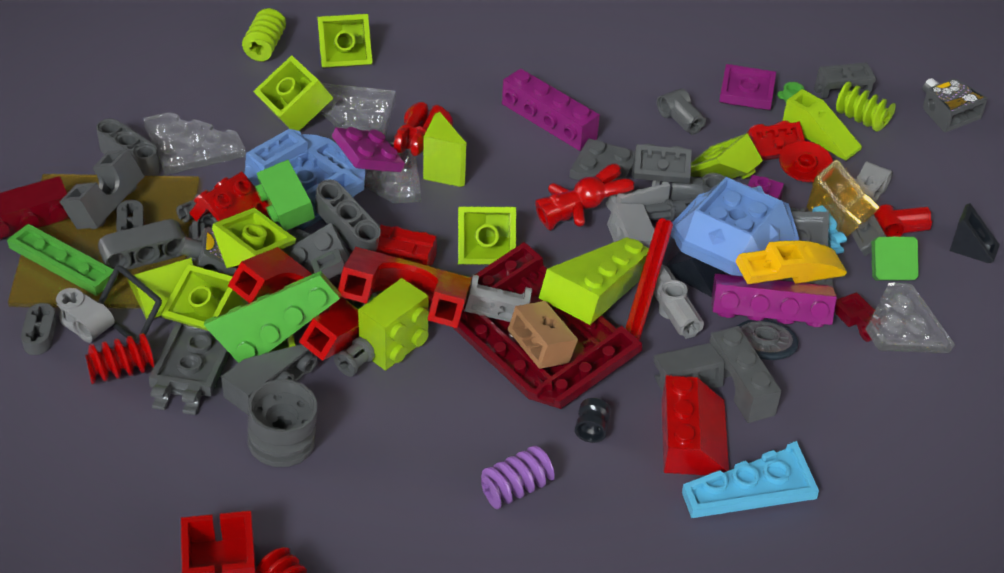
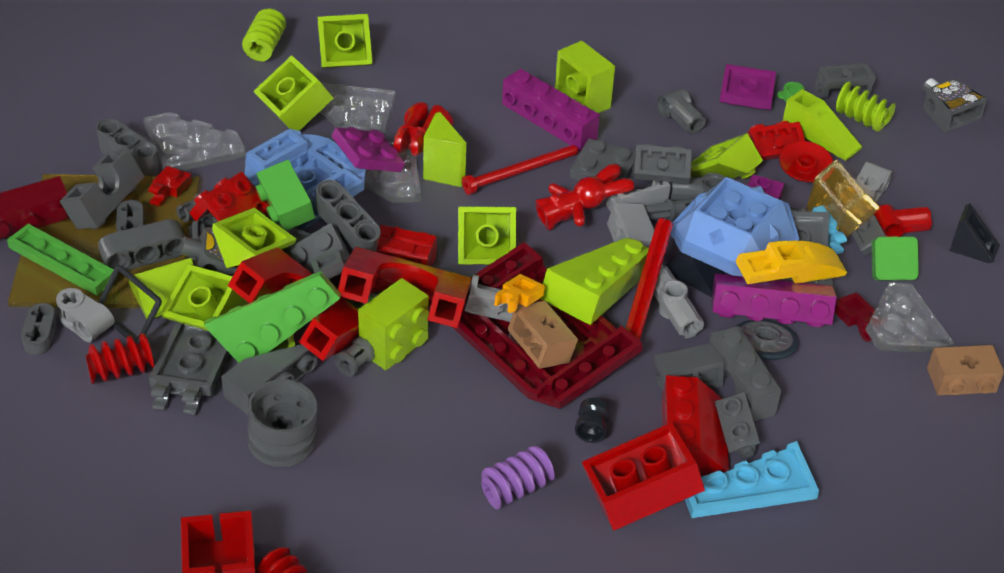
none -> red plate [148,166,192,207]
none -> red bar [461,145,579,195]
none -> light orange plate [494,274,545,313]
none -> lime brick [555,41,615,113]
none -> red slope [582,422,705,531]
none -> dark grey hinge [715,392,760,459]
none -> medium nougat brick [927,345,1004,396]

